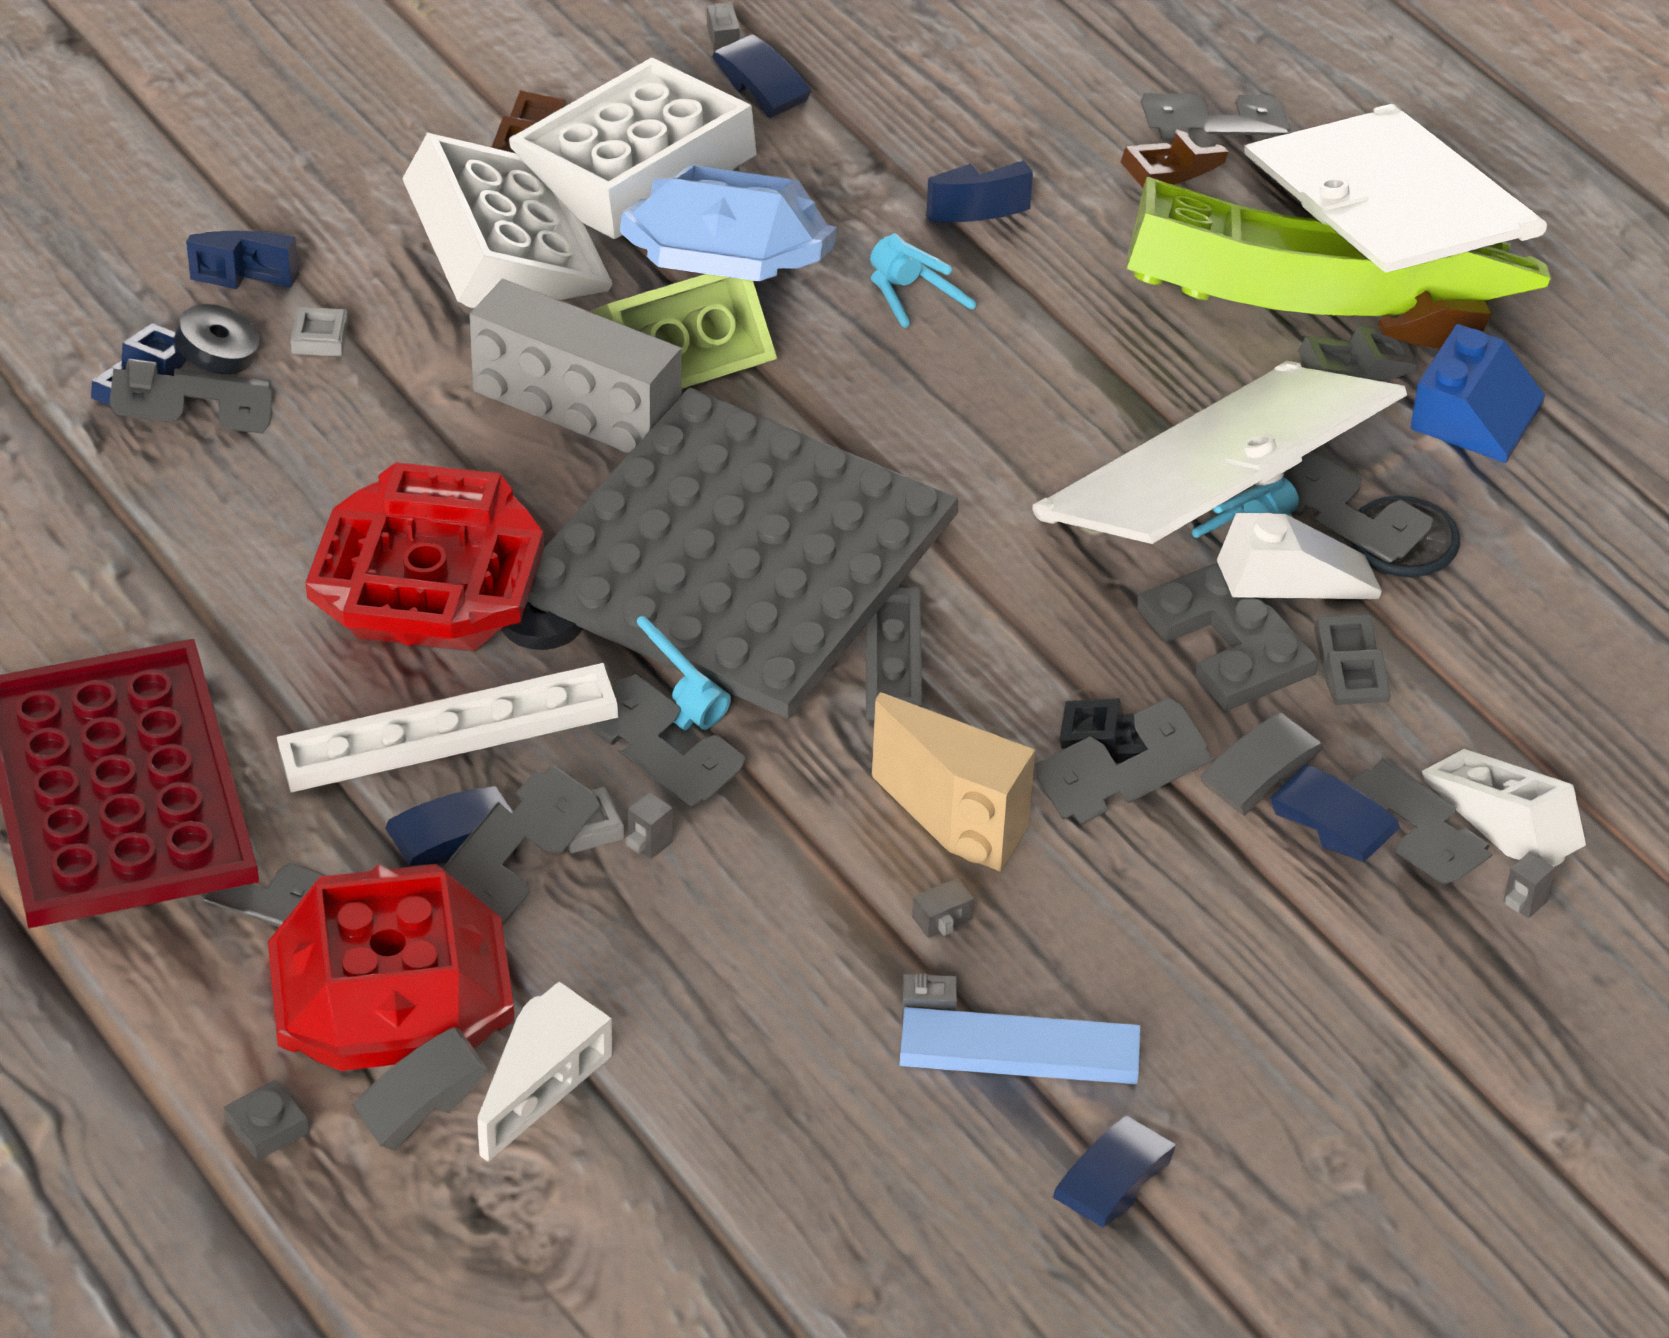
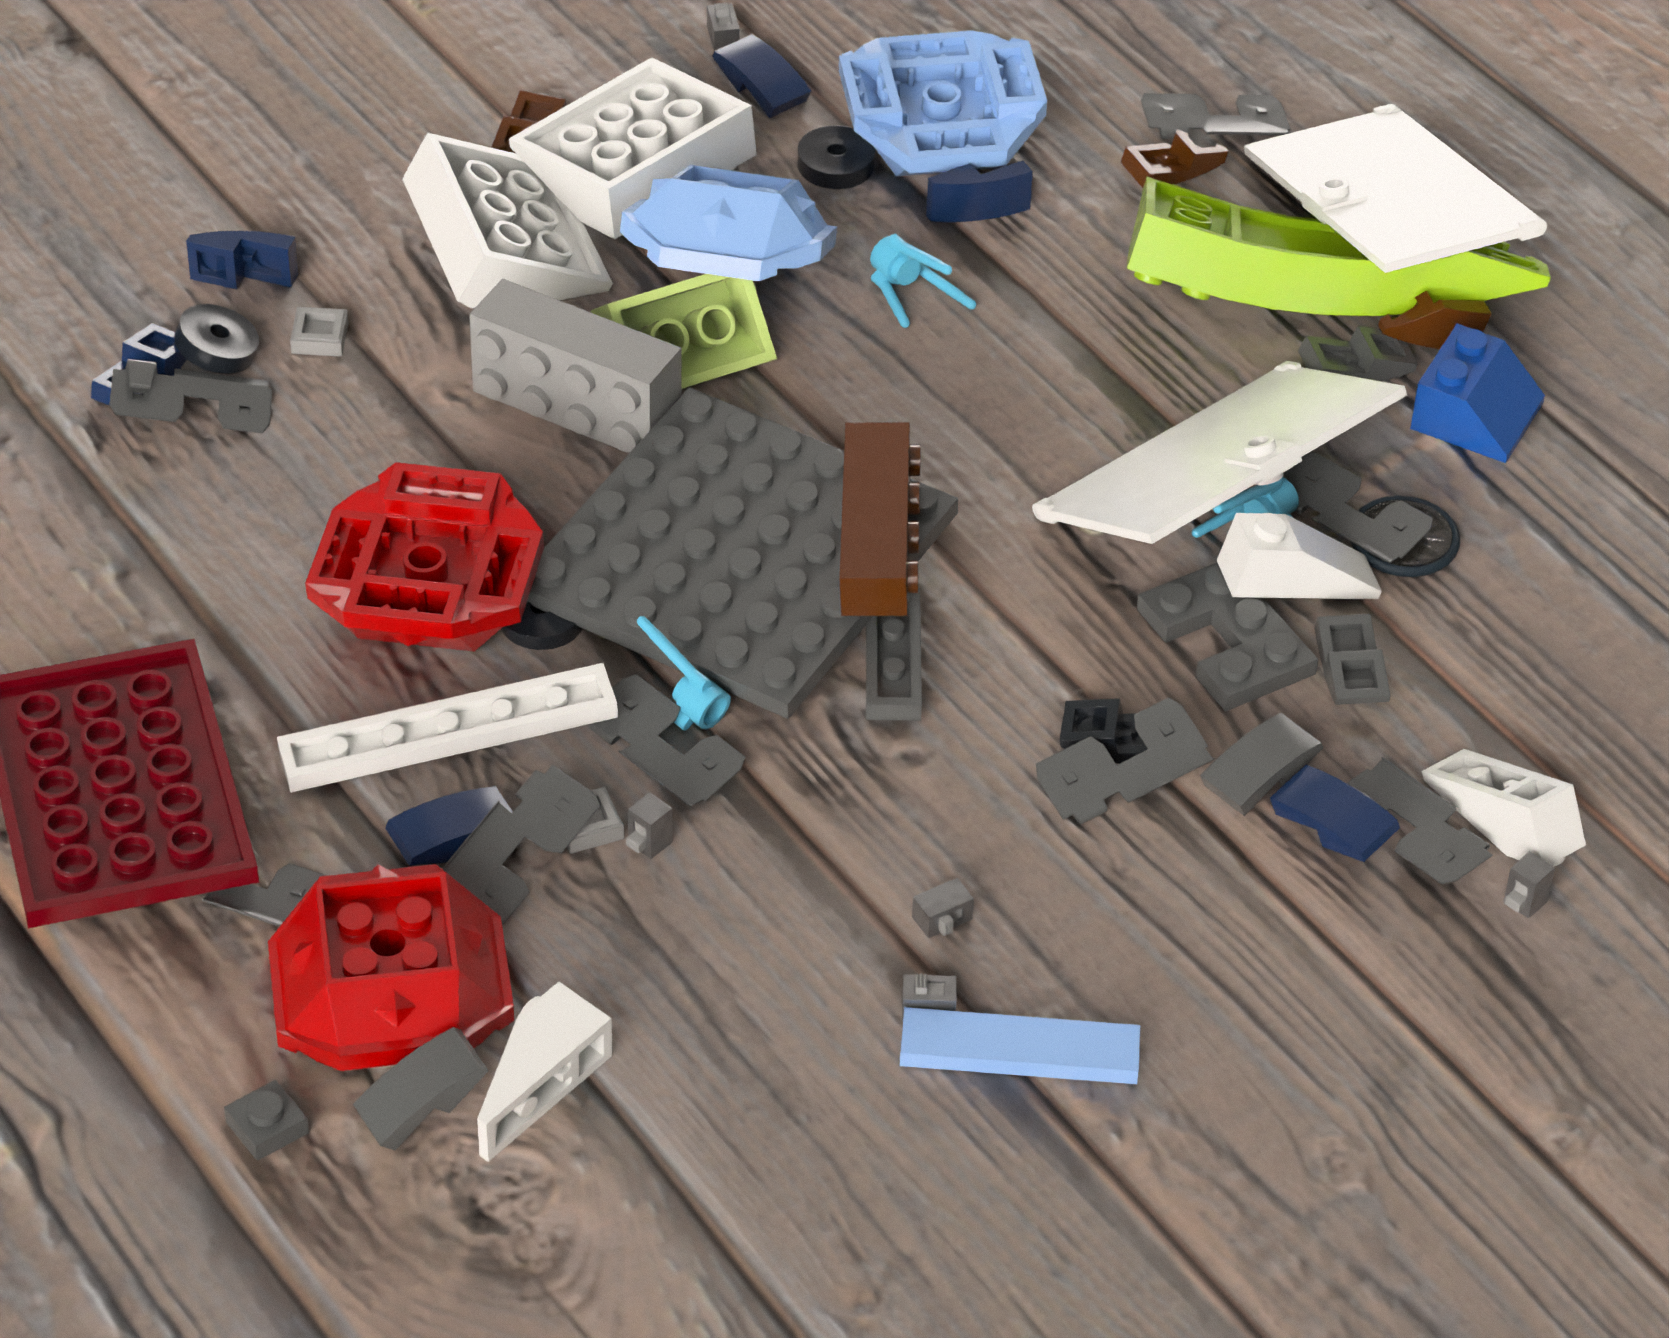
tan slope [872,692,1035,872] -> none
dark blue slope [1052,1115,1176,1228] -> none
none -> black piece [797,125,875,189]
none -> light blue piece [839,30,1047,176]
none -> reddish brown brick [840,422,921,616]

